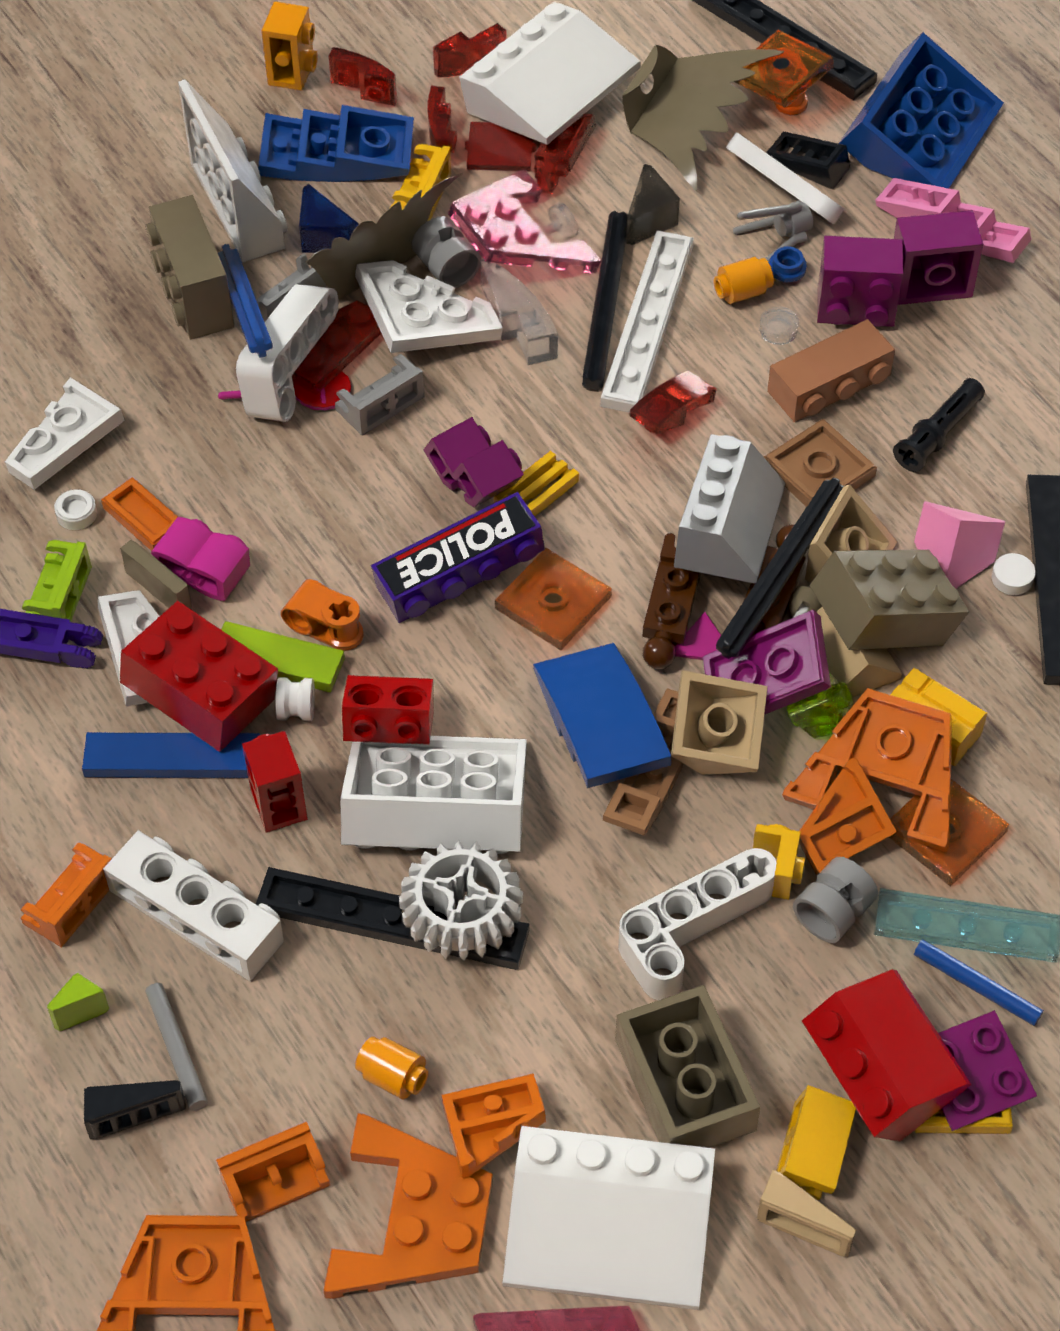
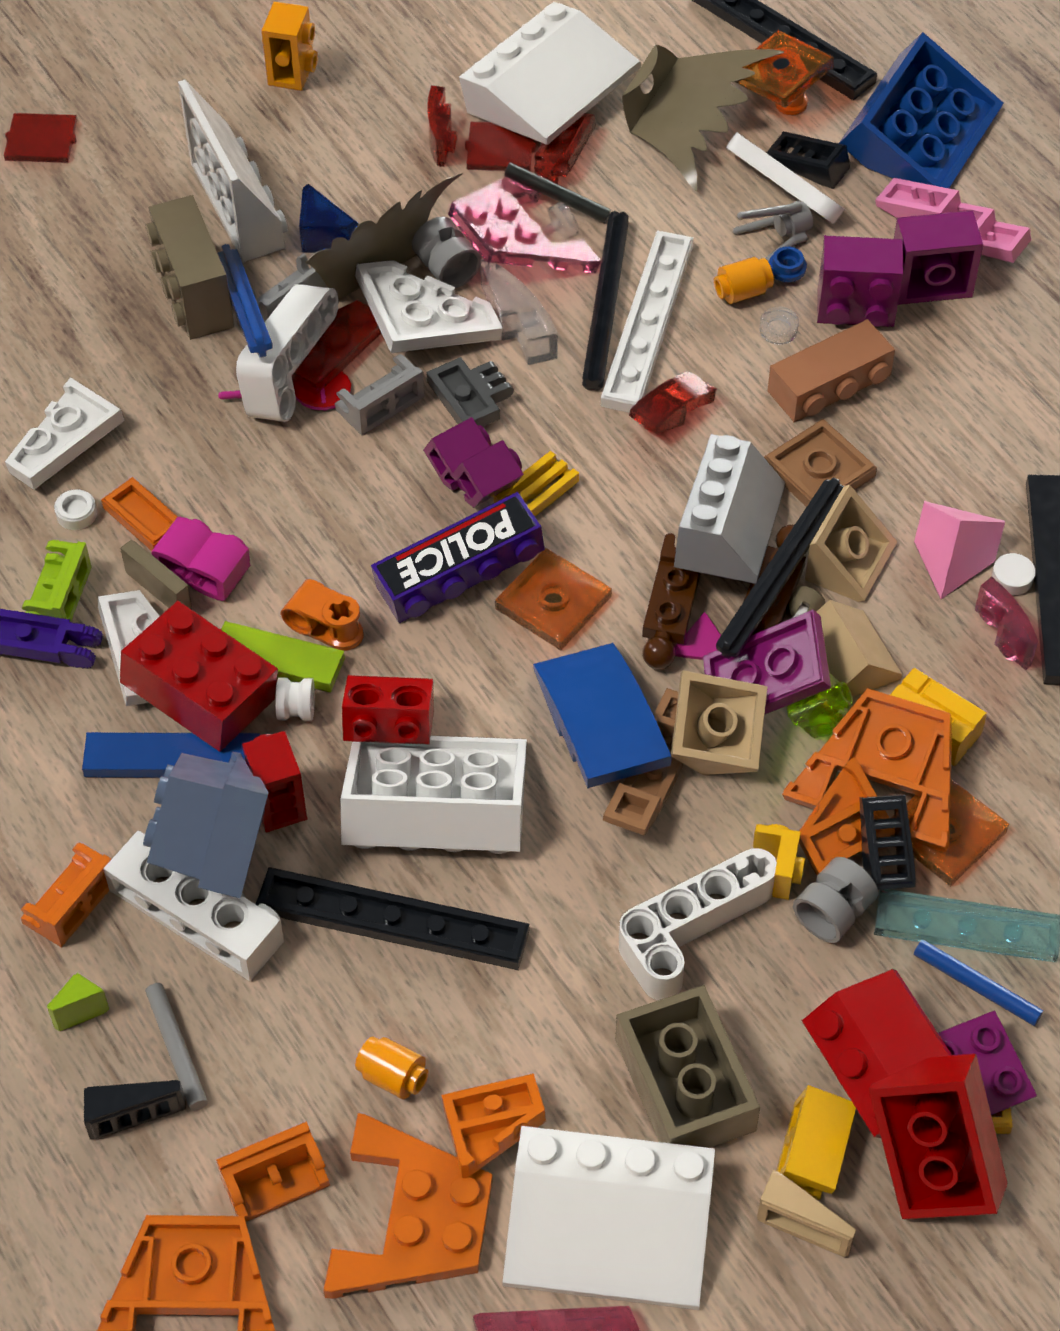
blue slope [258,105,414,182] -> none
clear red slope [328,47,397,106] -> none
yellow hinge [389,144,451,221] -> none
white gear [399,840,523,961] -> none
clear red slope [433,23,507,78] -> none
clear smoke slope [626,164,680,245] -> none
dark tan brick [809,549,969,650] -> none
black pin [893,378,985,472] -> none
none -> clear red piece [4,113,78,163]
none -> sand blue piece [143,751,269,899]
none -> dark grey hinge [426,357,514,427]
none -> pearl dark grey bar [504,162,611,223]
none -> black slope [859,794,916,890]
none -> red slope [869,1053,1008,1219]
none -> clear pink slope [975,577,1038,670]

